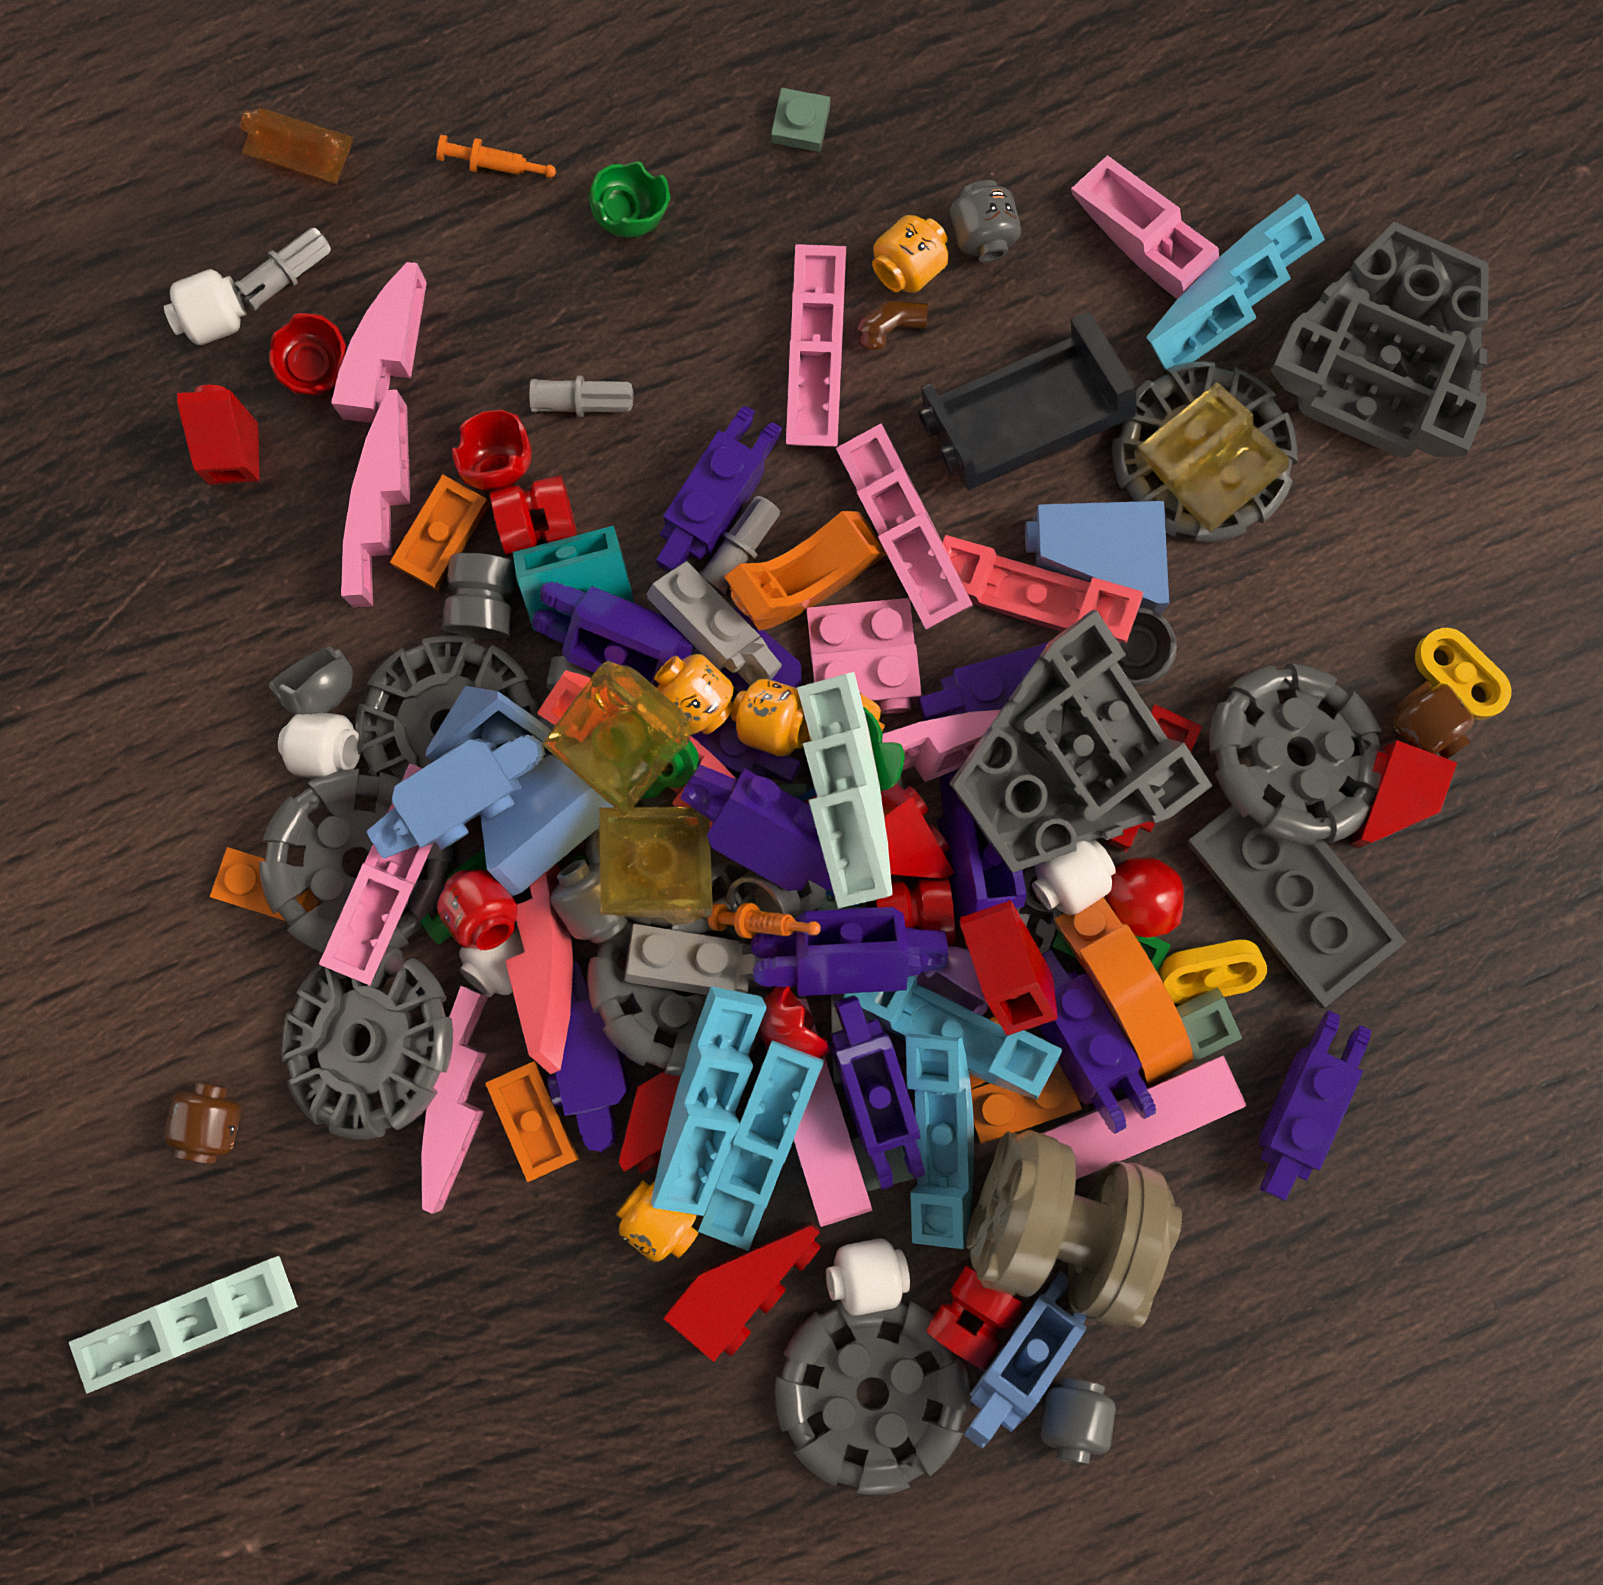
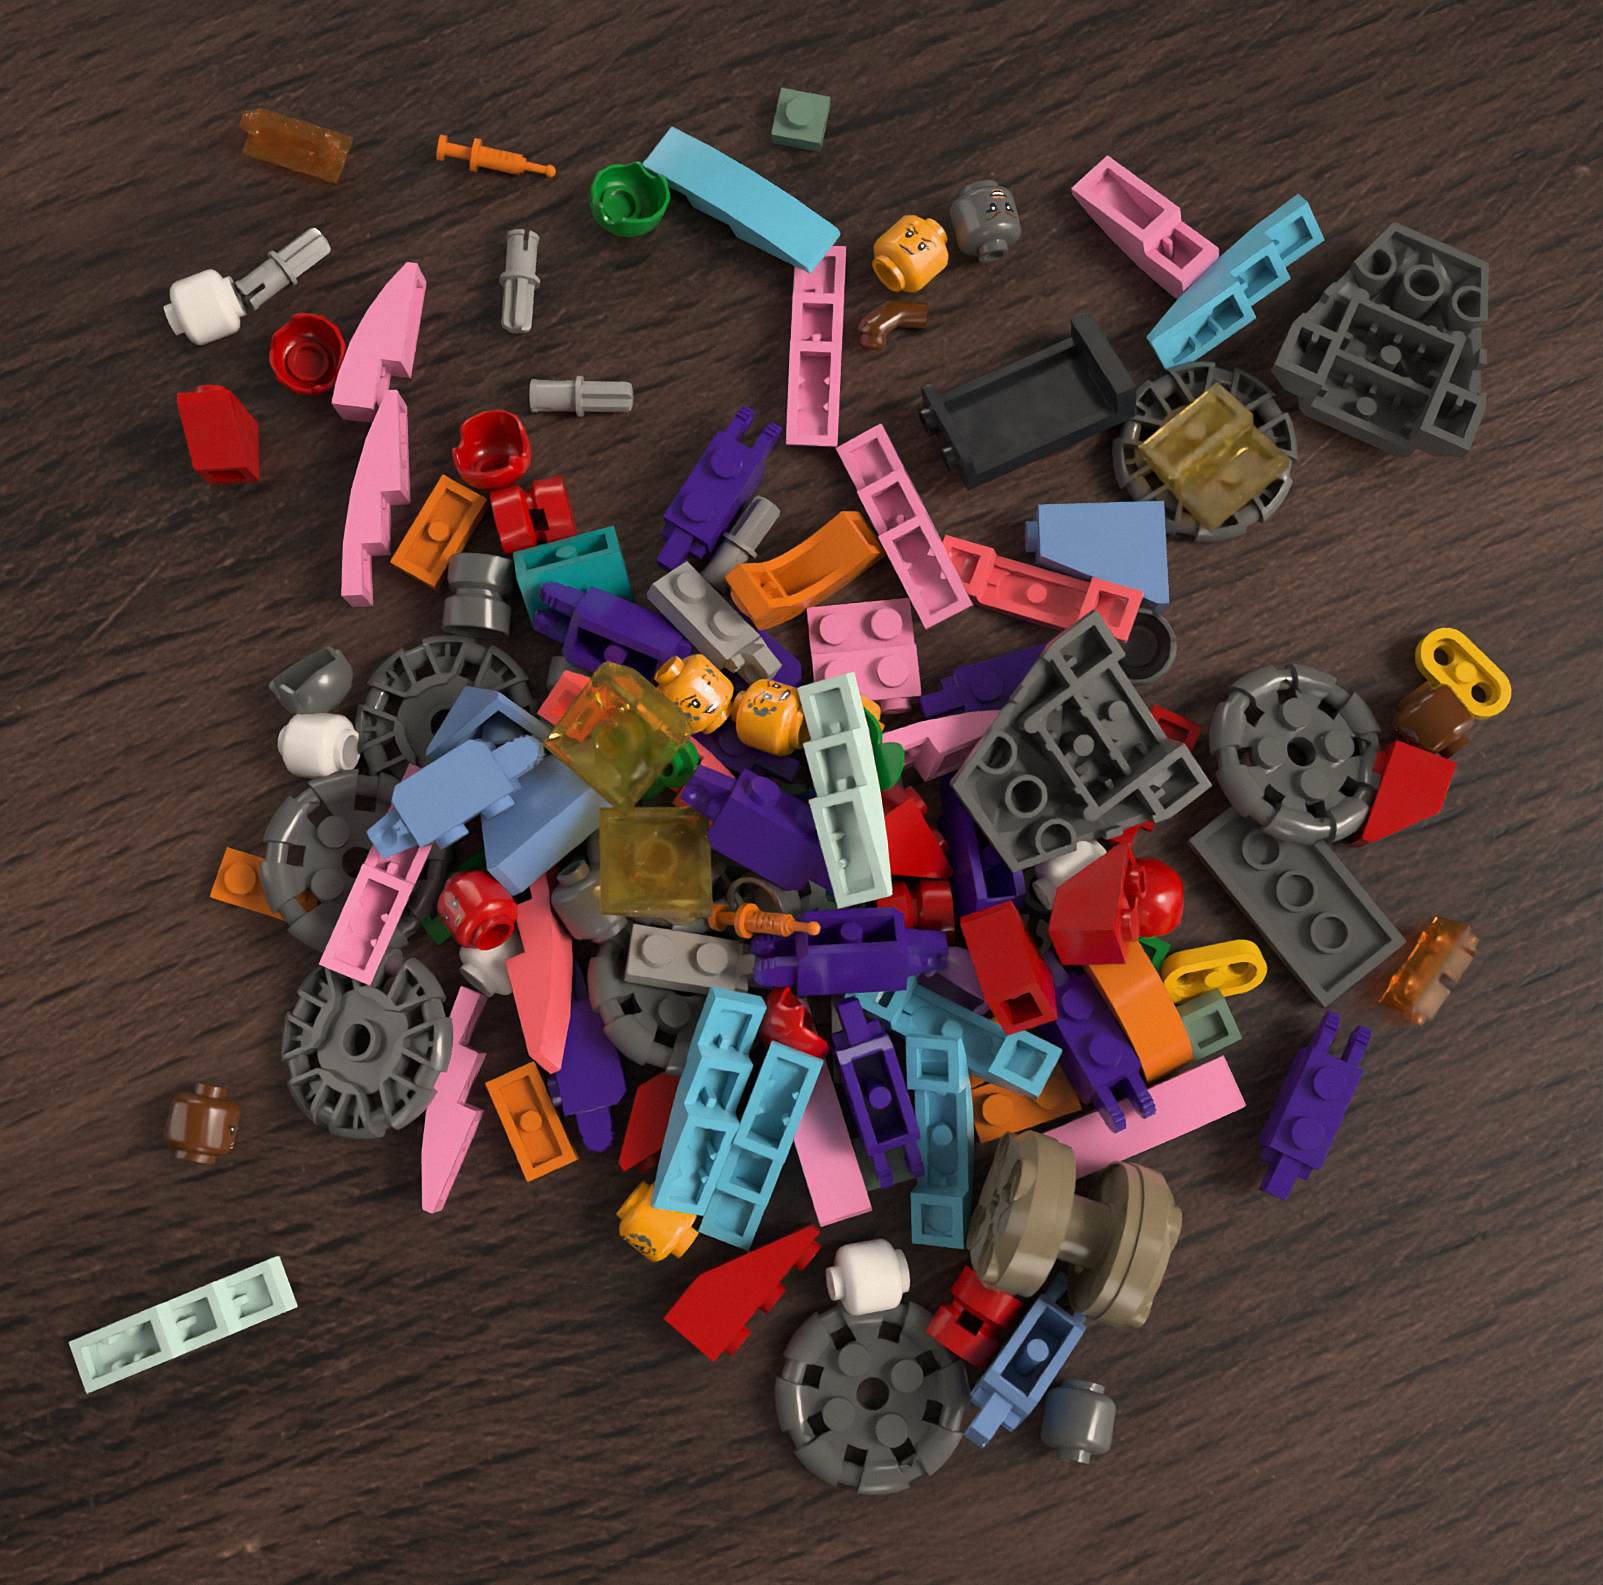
none -> light grey axle [499,229,540,334]
none -> medium azure slope [642,127,841,274]
none -> red slope [1048,843,1147,965]
none -> clear orange hinge [1379,916,1480,1028]

